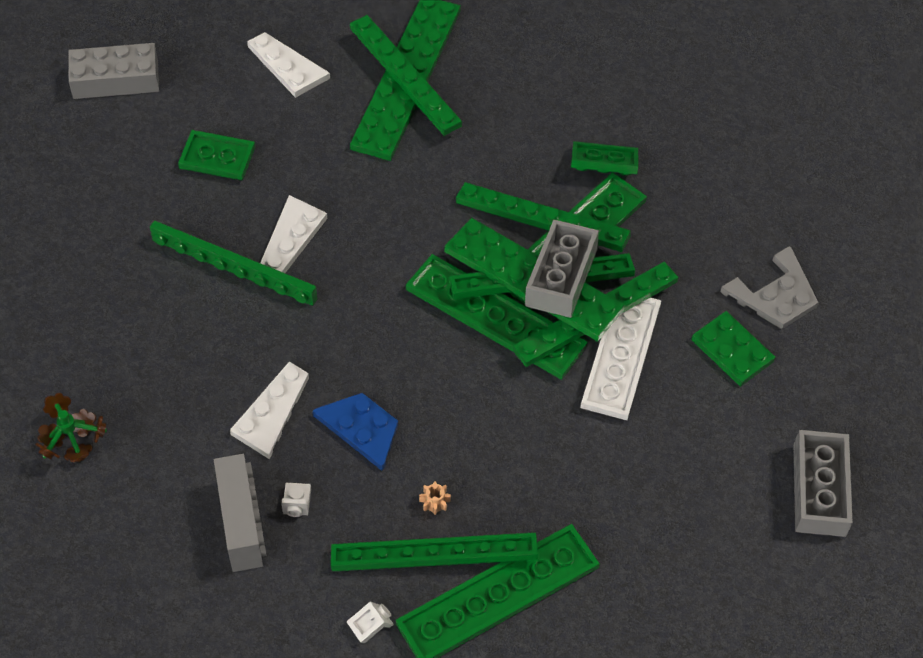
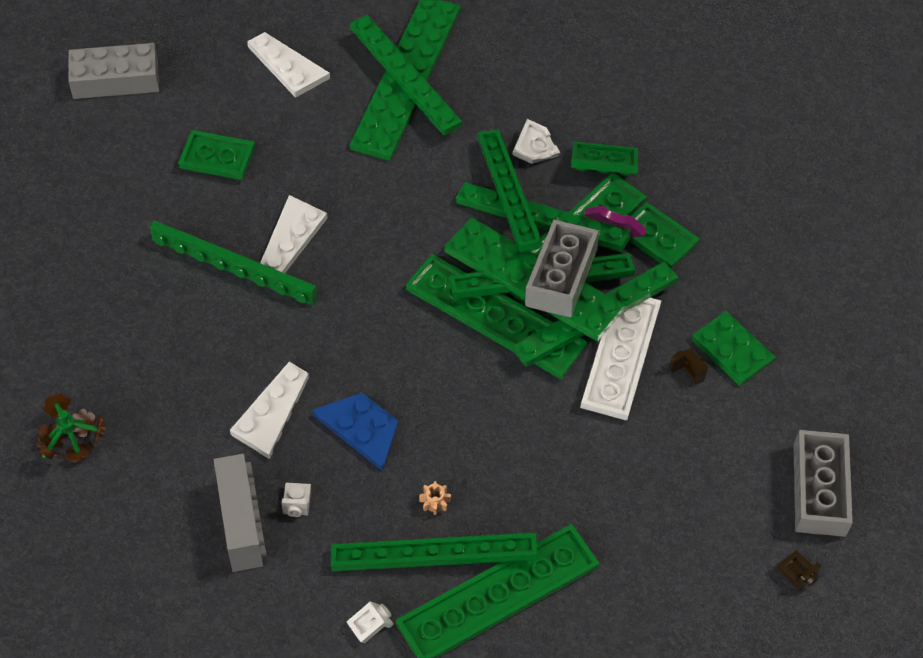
light grey wing [720,246,818,329] -> none
none -> green plate [478,129,542,252]
none -> white plate [512,119,560,164]
none -> magenta tile [584,206,647,238]
none -> green plate [628,202,700,269]
none -> dark brown bracket [669,348,708,385]
none -> dark brown bracket [777,550,821,591]

